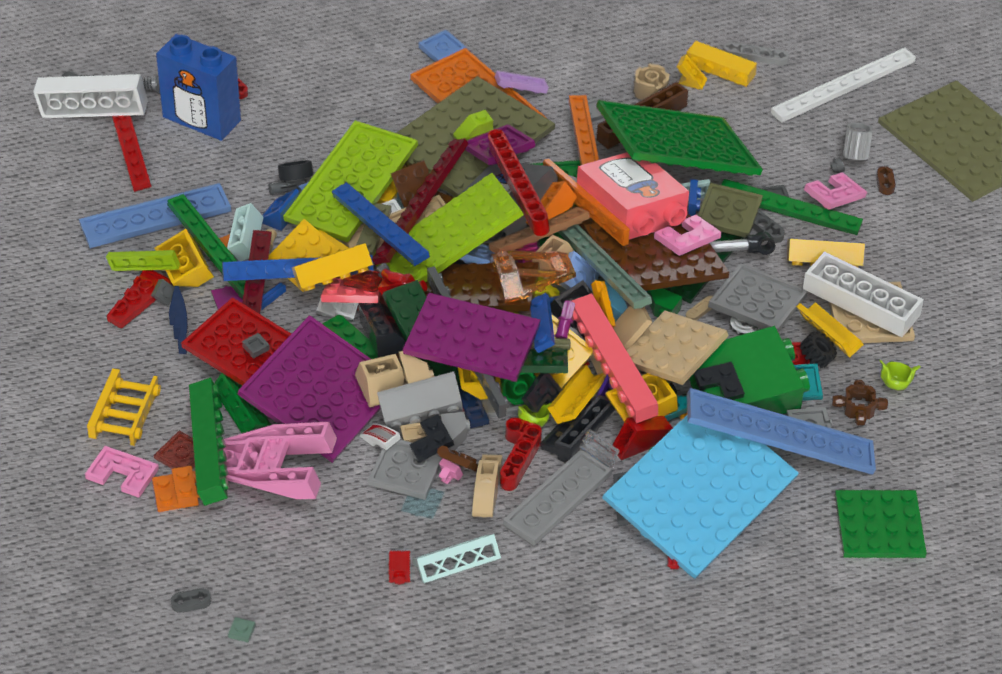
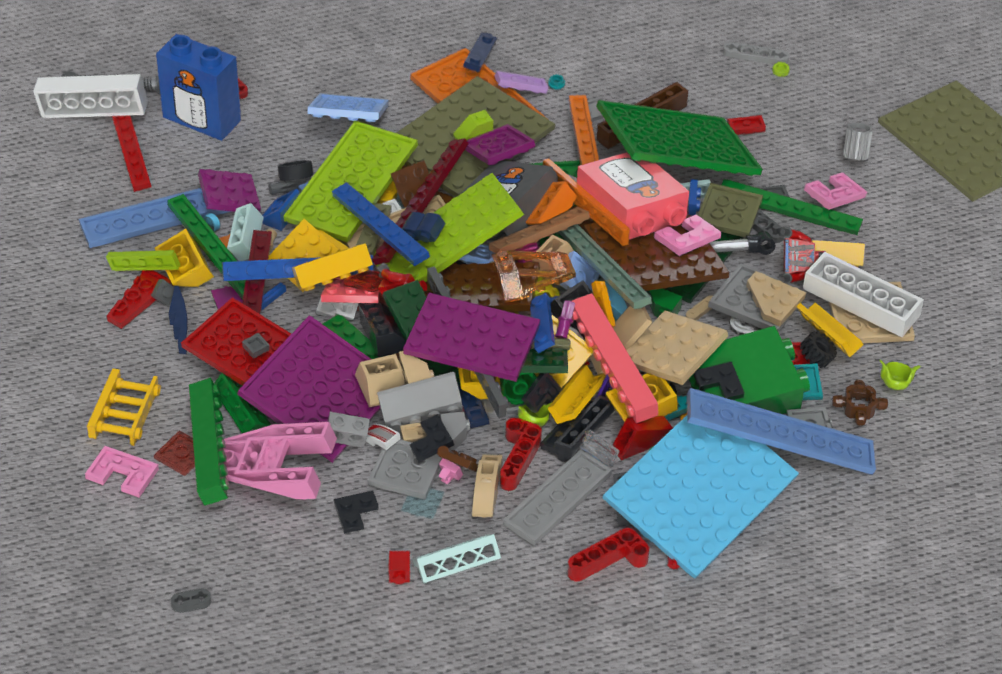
orange plate [152,465,200,512] -> none
sand green plate [228,617,256,643] -> none
medium blue plate [419,30,466,62] -> none
red beam [488,129,550,236] -> none
tan brick [634,64,669,100] -> none
yellow slope [677,54,707,90] -> none
yellow brick [686,41,757,87] -> none
white plate [771,48,916,123] -> none
dark grey plate [830,158,845,174] -> none
green plate [835,490,927,558] -> none
reddish brown beam [876,166,895,195] -> none
none -> magenta plate [198,169,261,212]
none -> medium azure tile [203,213,220,232]
none -> light blue plate [308,94,389,122]
none -> light grey brick [327,412,370,448]
none -> black plate [334,490,379,534]
none -> dark blue brick [402,212,445,243]
none -> dark blue plate [463,32,497,72]
none -> teal plate [548,74,565,90]
none -> red beam [567,528,650,581]
none -> red plate [727,115,766,135]
none -> tan plate [747,271,806,327]
none -> lime tile [772,62,790,77]
none -> torso [779,227,826,284]

